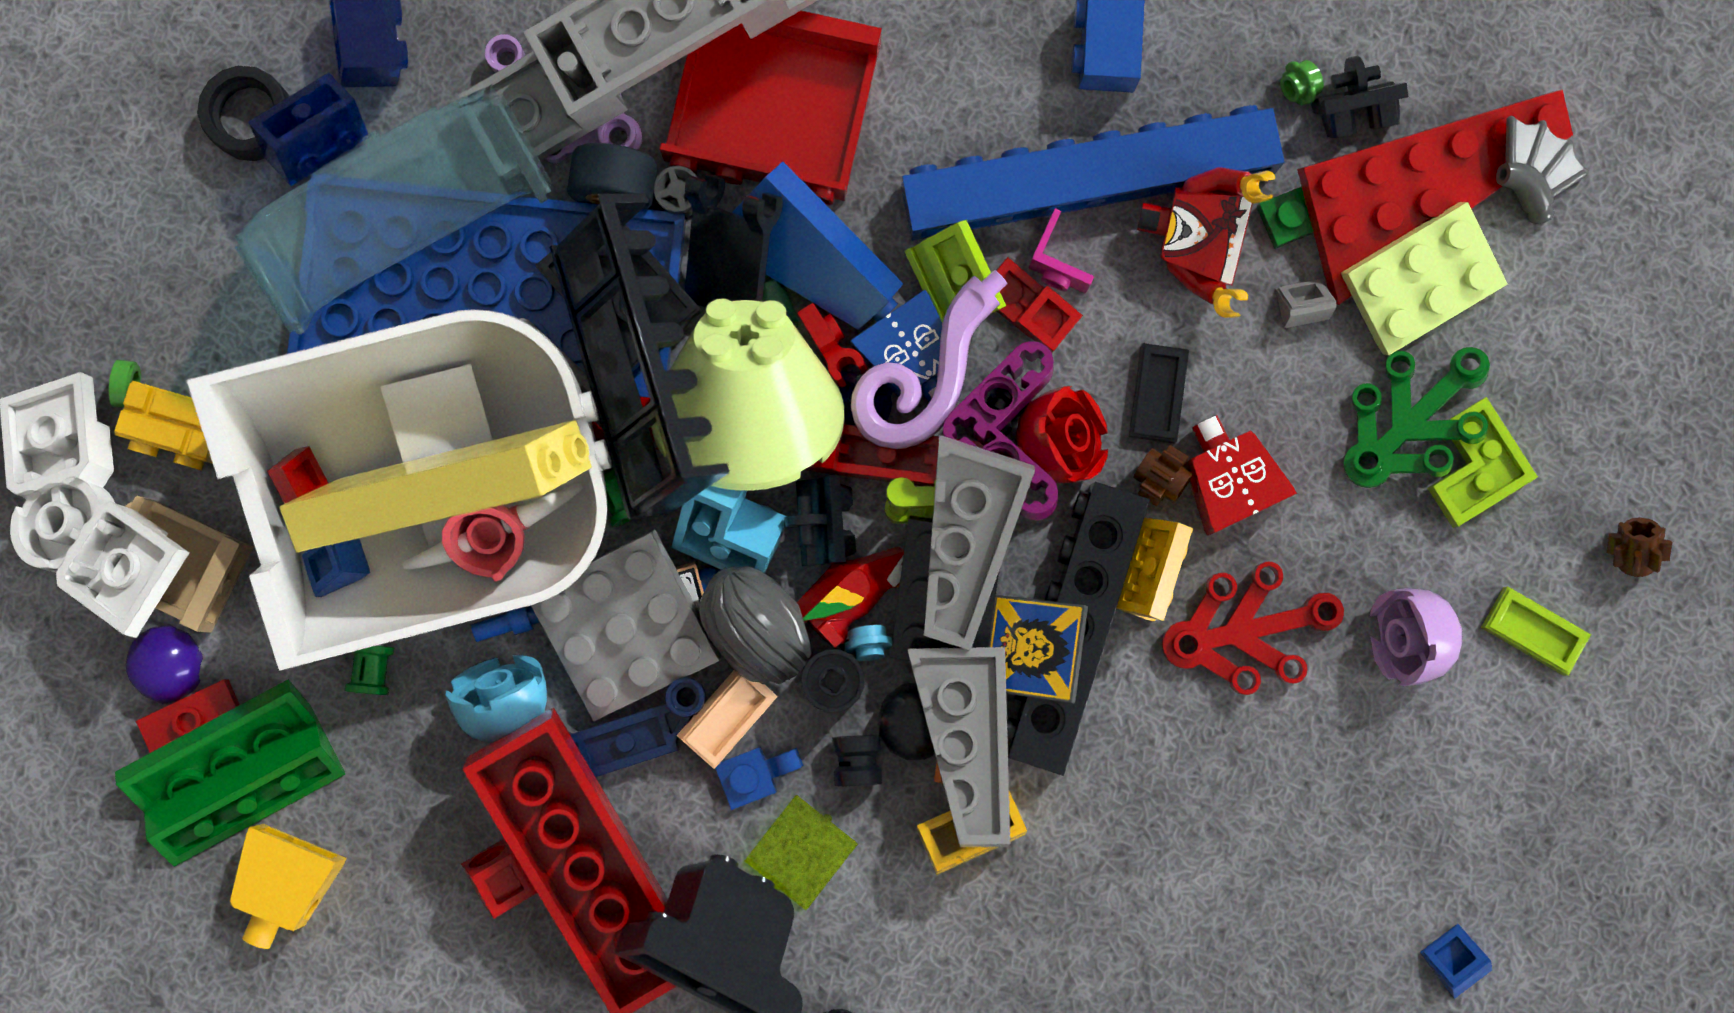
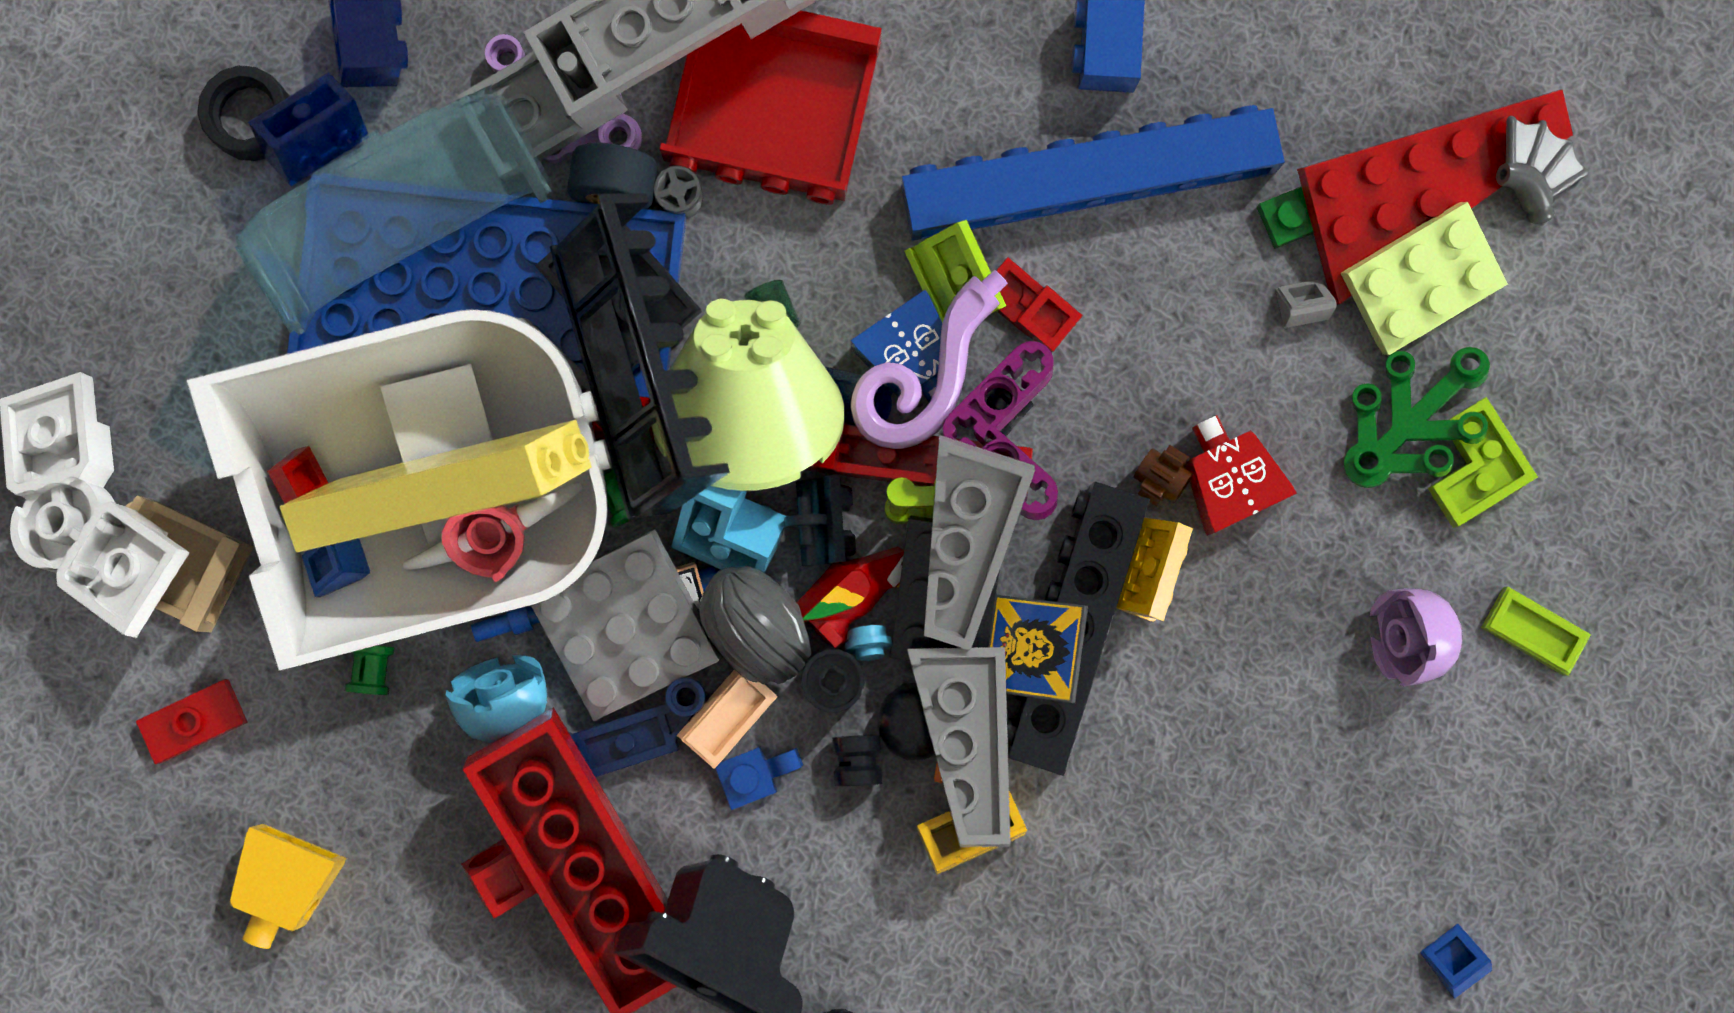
bright green tile [109,360,141,408] -> none
yellow brick [114,381,213,471] -> none
green slope [115,679,345,867] -> none
dark purple hair [126,626,203,704] -> none
black flag [684,174,783,308] -> none
blue slope [732,162,904,330] -> none
clear neon green piece [744,794,858,910] -> none
red plate [797,303,868,388] -> none
red cylinder [1016,386,1108,483] -> none
dark pink bracket [1028,209,1094,294] -> none
black tile [1129,343,1189,444] -> none
torso [1137,167,1275,318] -> none
red plant [1162,561,1344,695] -> none
bright green plate [1280,60,1324,105] -> none
black hips [1311,56,1409,138] -> none
reddish brown gear [1606,517,1672,577] -> none

